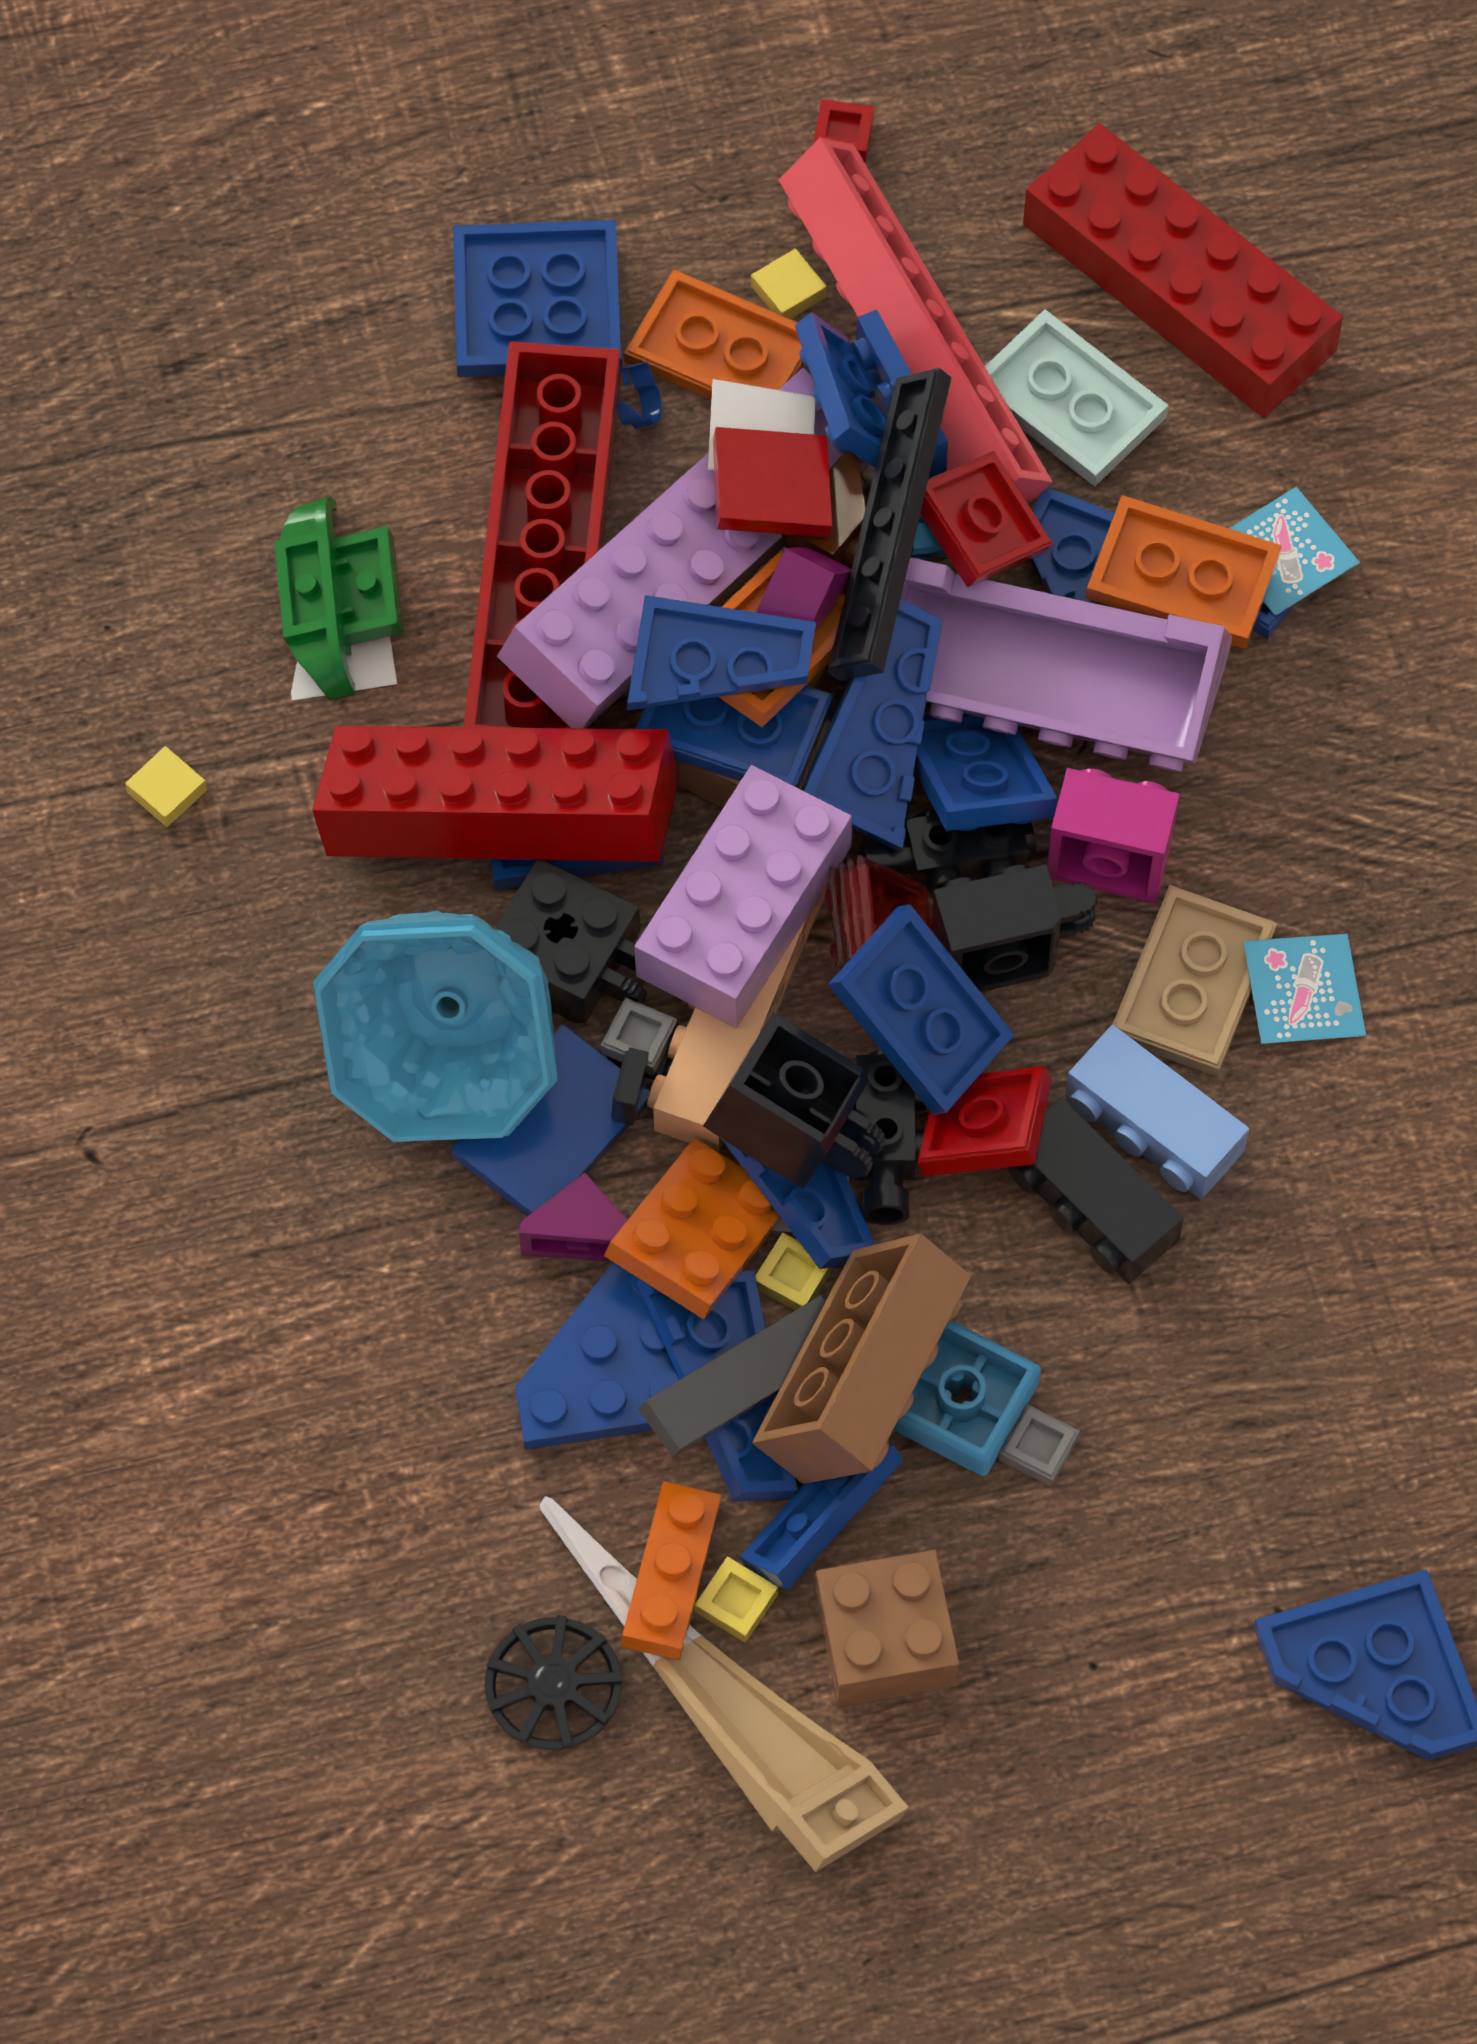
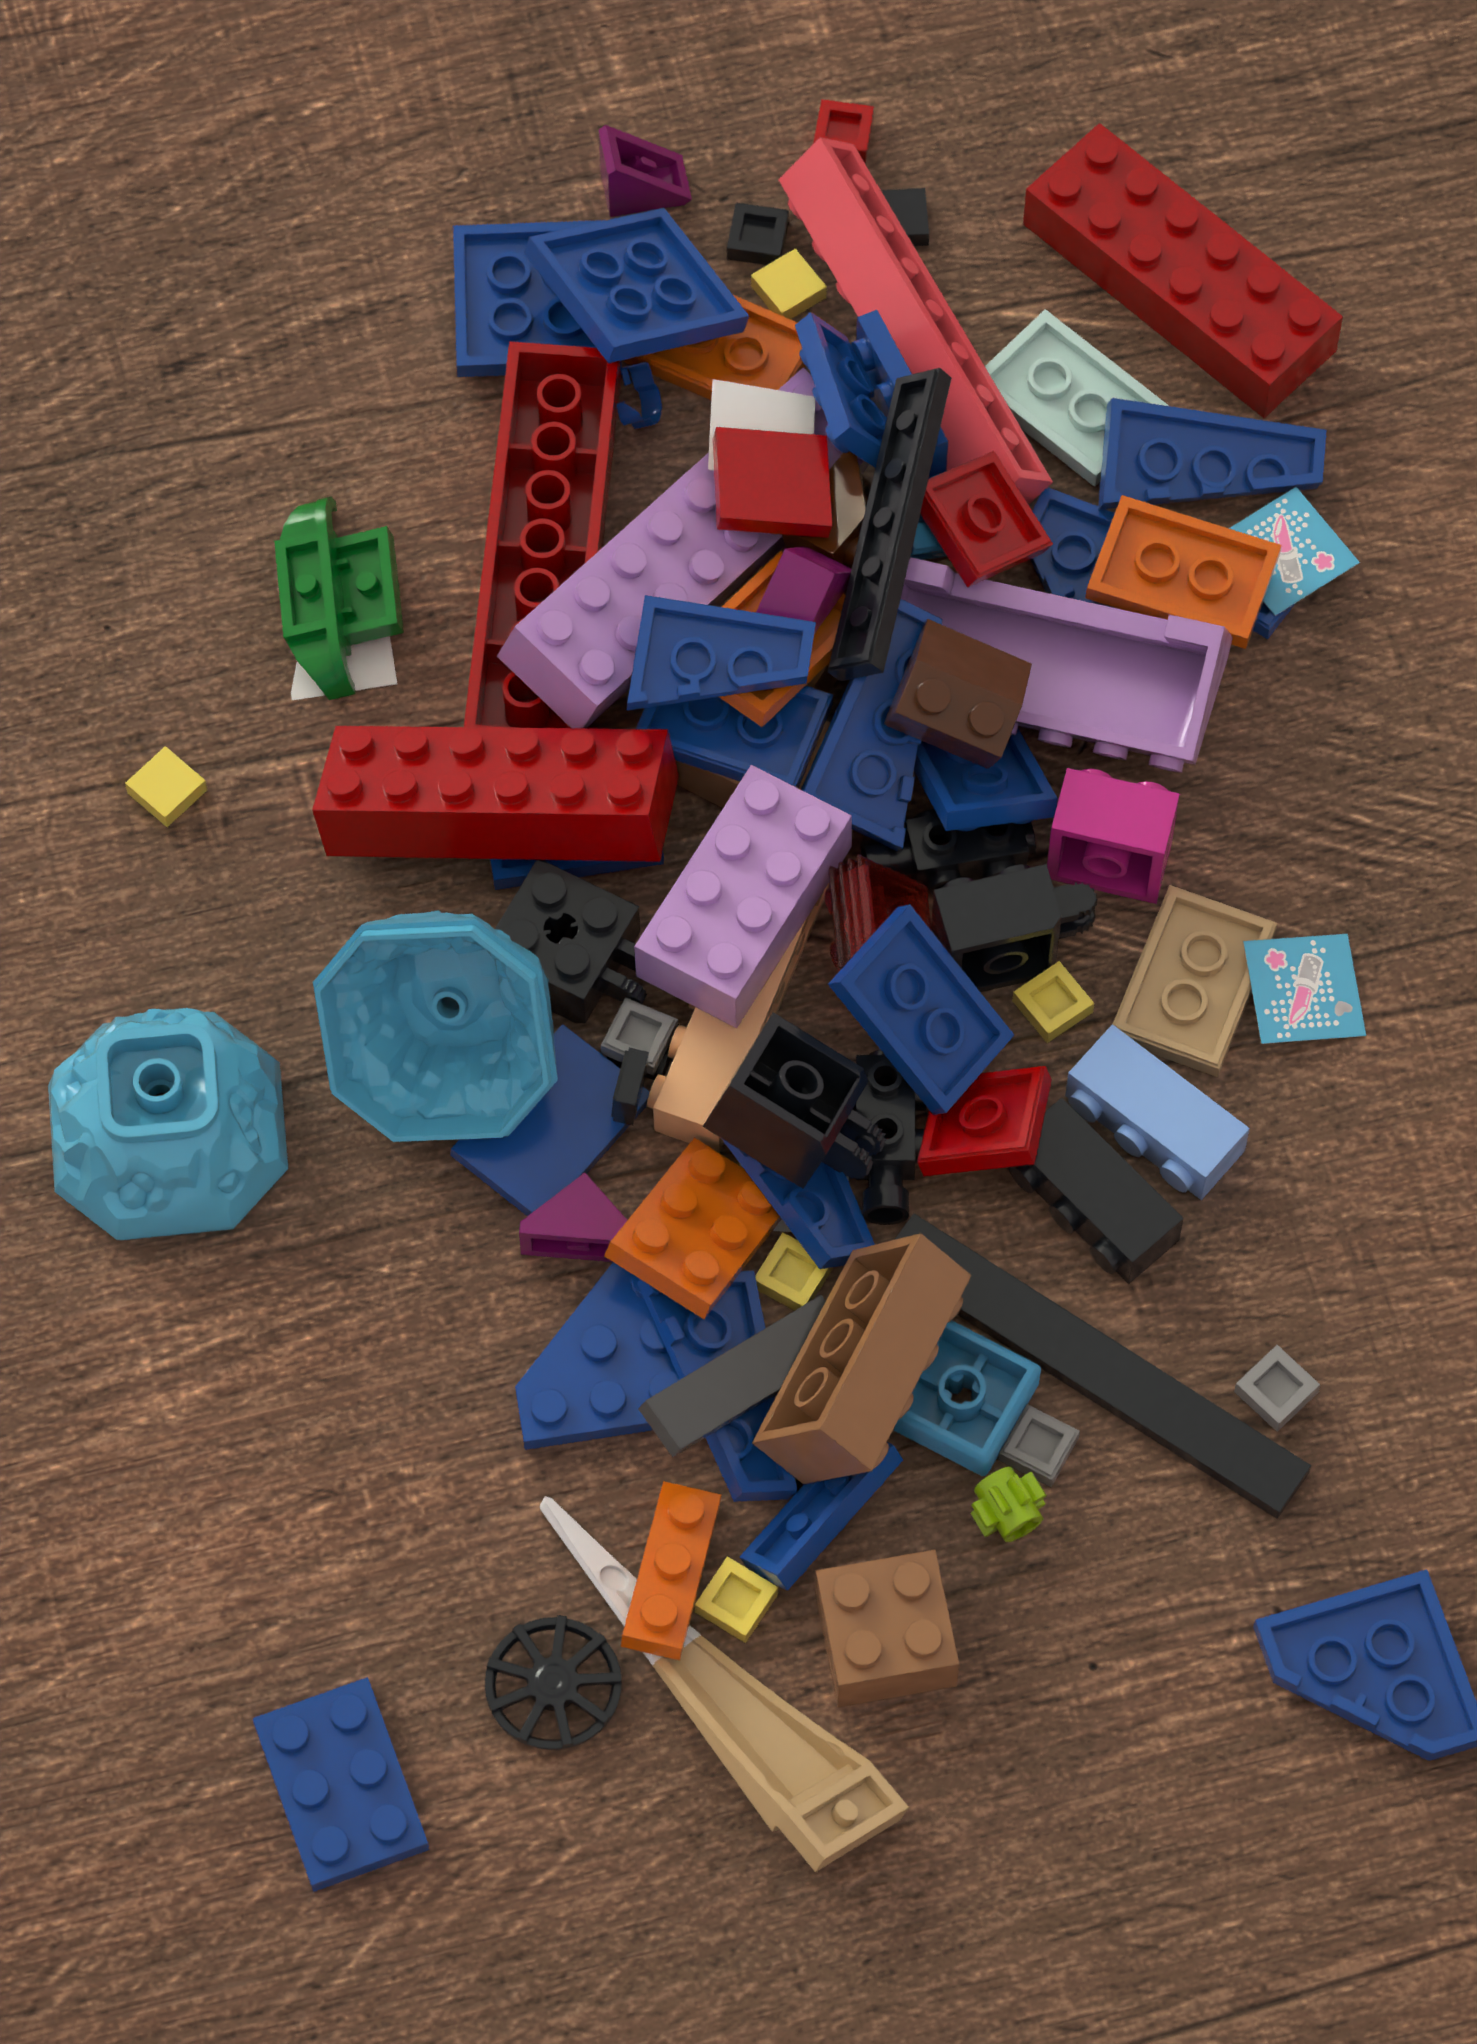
none -> medium azure rock [48,1008,288,1241]
none -> blue plate [252,1677,429,1892]
none -> blue plate [524,208,749,363]
none -> magenta slope [598,125,692,217]
none -> black tile [727,202,789,265]
none -> black tile [881,188,929,246]
none -> reddish brown slope [884,619,1032,769]
none -> black tile [894,1213,1312,1519]
none -> lime gear [970,1467,1047,1542]
none -> light yellow tile [1012,961,1094,1043]
none -> blue wing [1098,398,1327,510]
none -> light grey plate [1234,1345,1320,1432]

